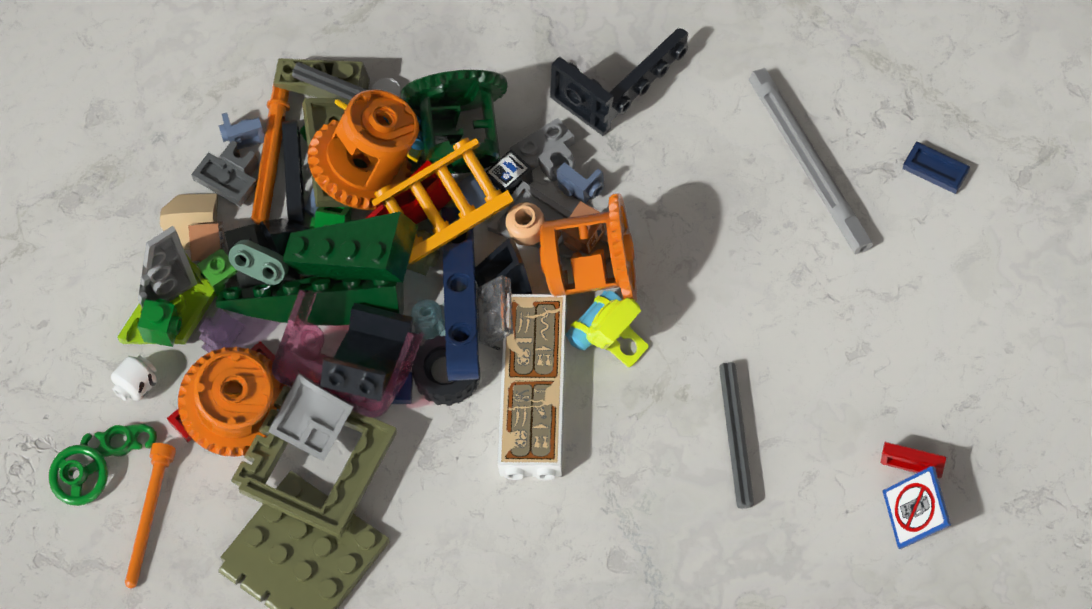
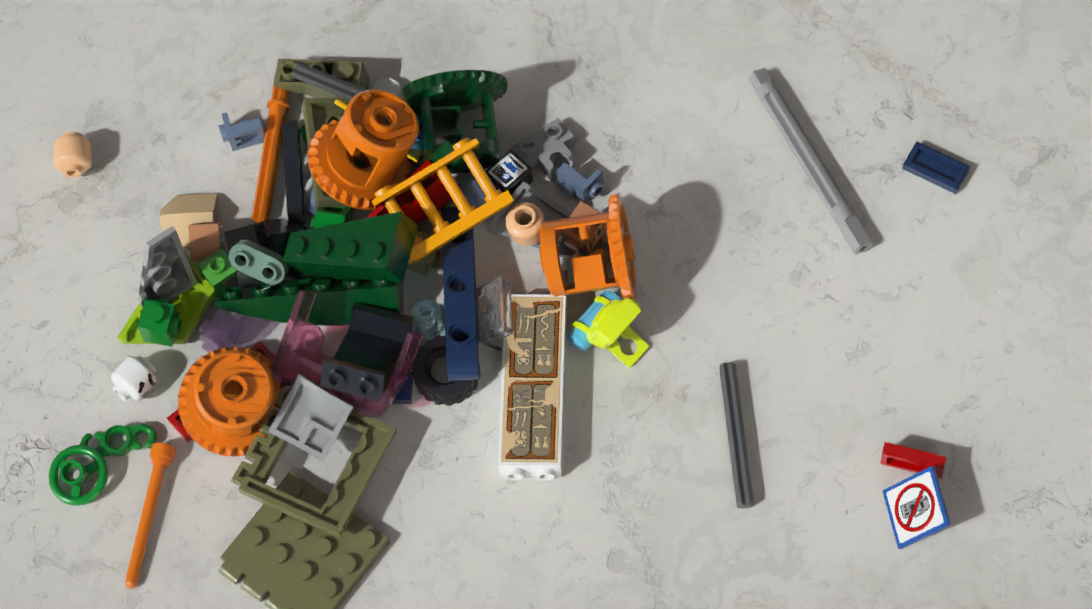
dark grey plate [191,141,258,207] -> none
black slope [475,237,533,300] -> none
black bracket [550,28,688,136] -> none
none -> light nougat head [54,132,92,178]

